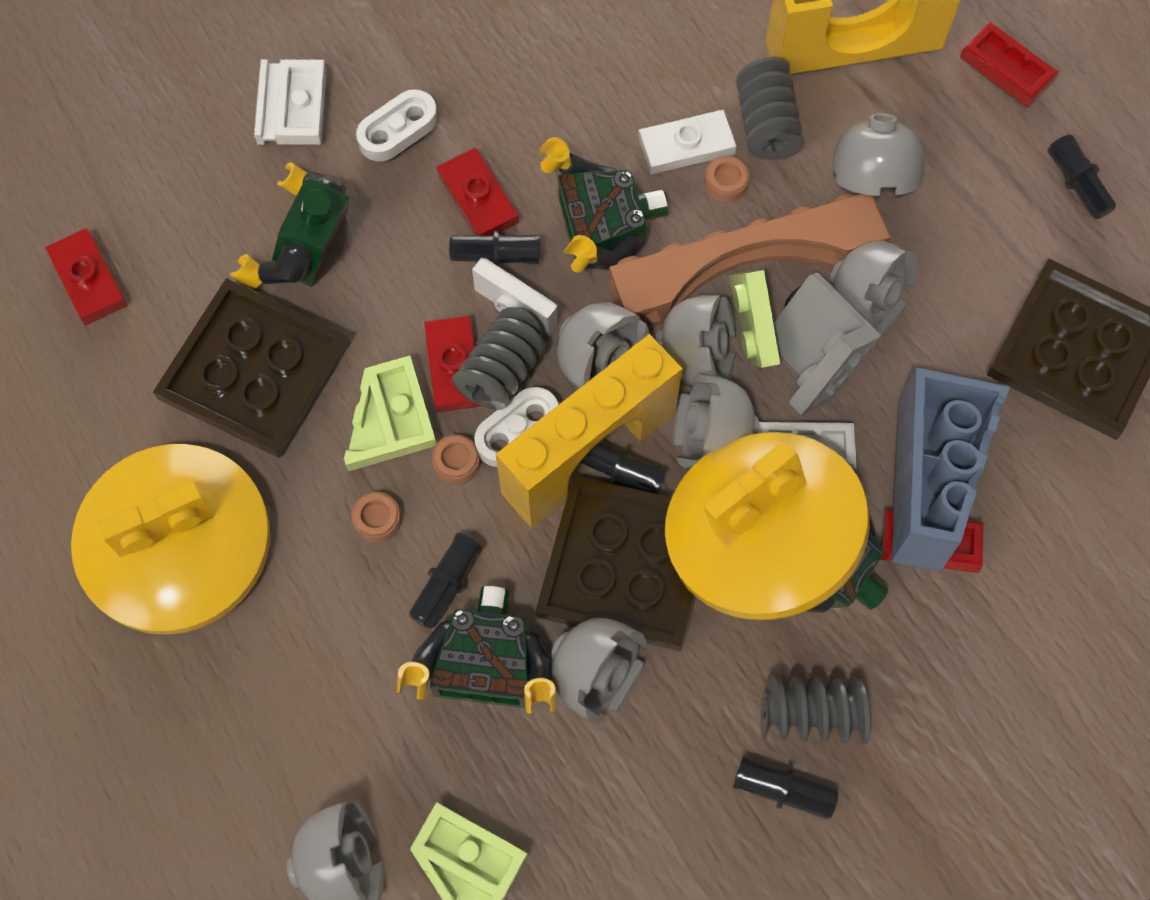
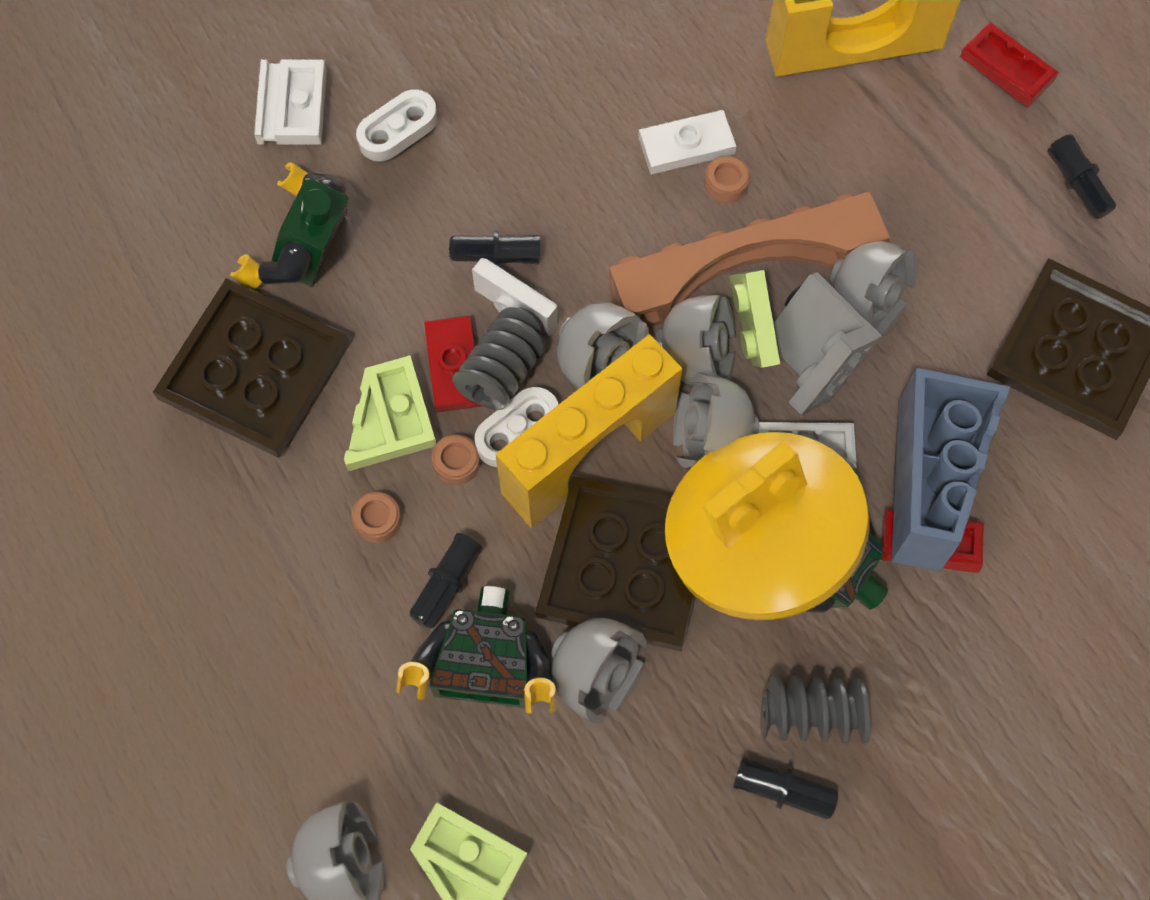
red plate [45,228,127,326] -> none
yellow bracket [71,444,270,635] -> none
red plate [436,147,519,236] -> none
torso [539,137,668,273] -> none
black axle [579,442,667,494] -> none
dark grey piece [736,57,804,160] -> none
light grey cylinder [832,113,924,196] -> none

